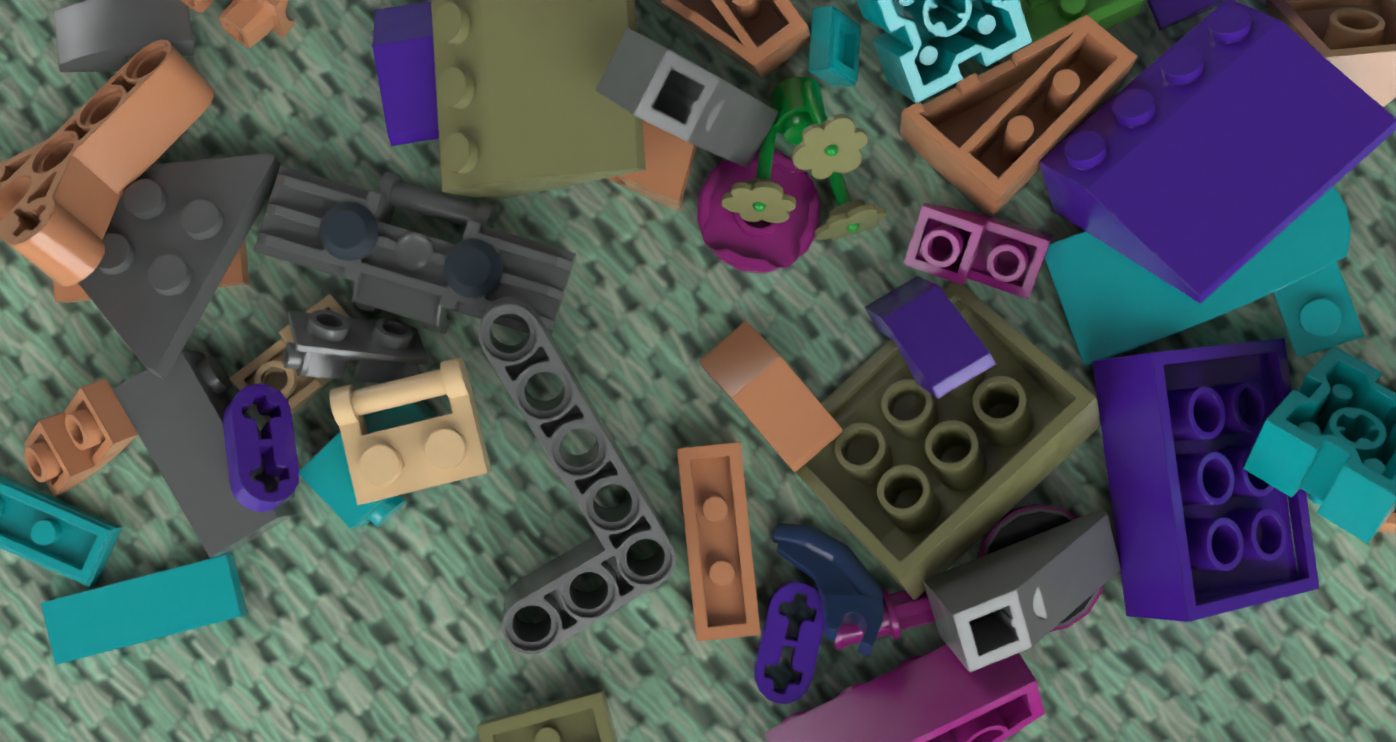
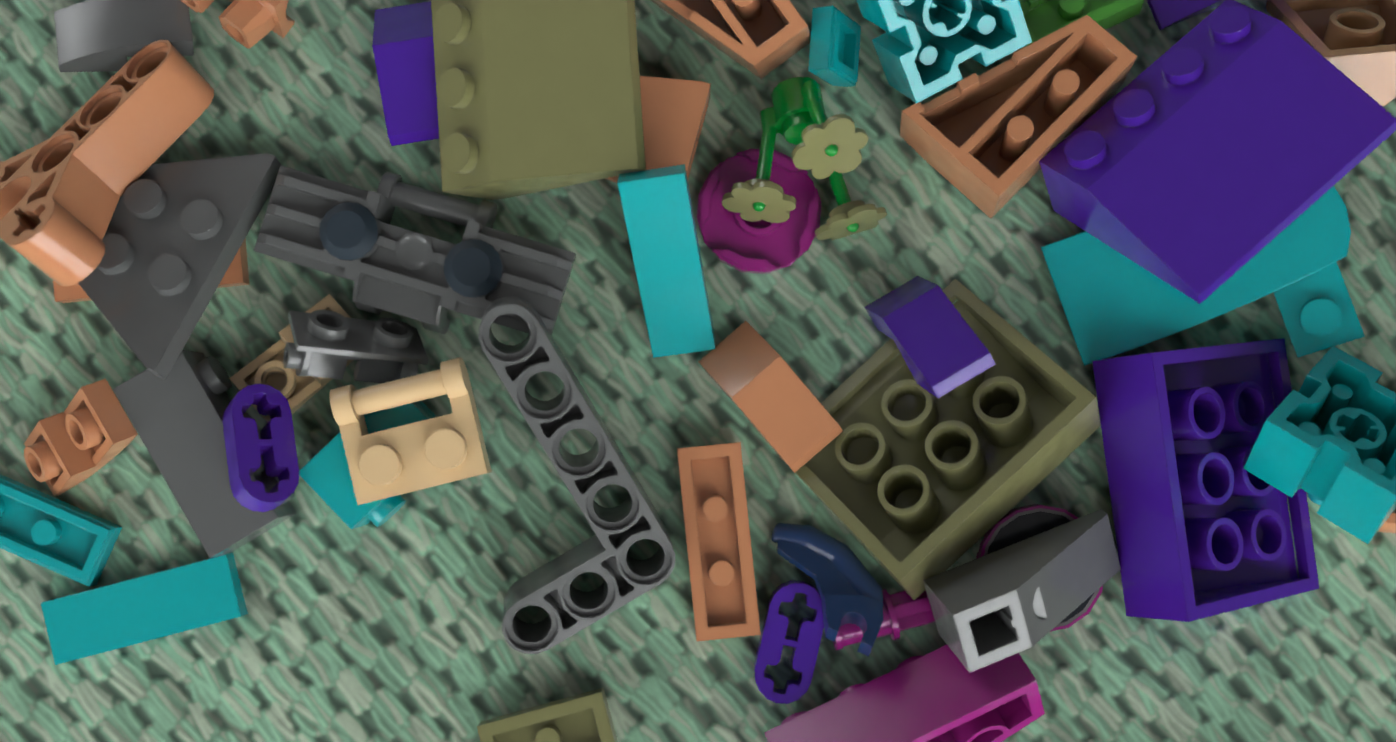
dark grey slope [595,27,779,169] -> none
magenta slope [903,203,1053,299] -> none
none -> teal tile [617,164,715,358]

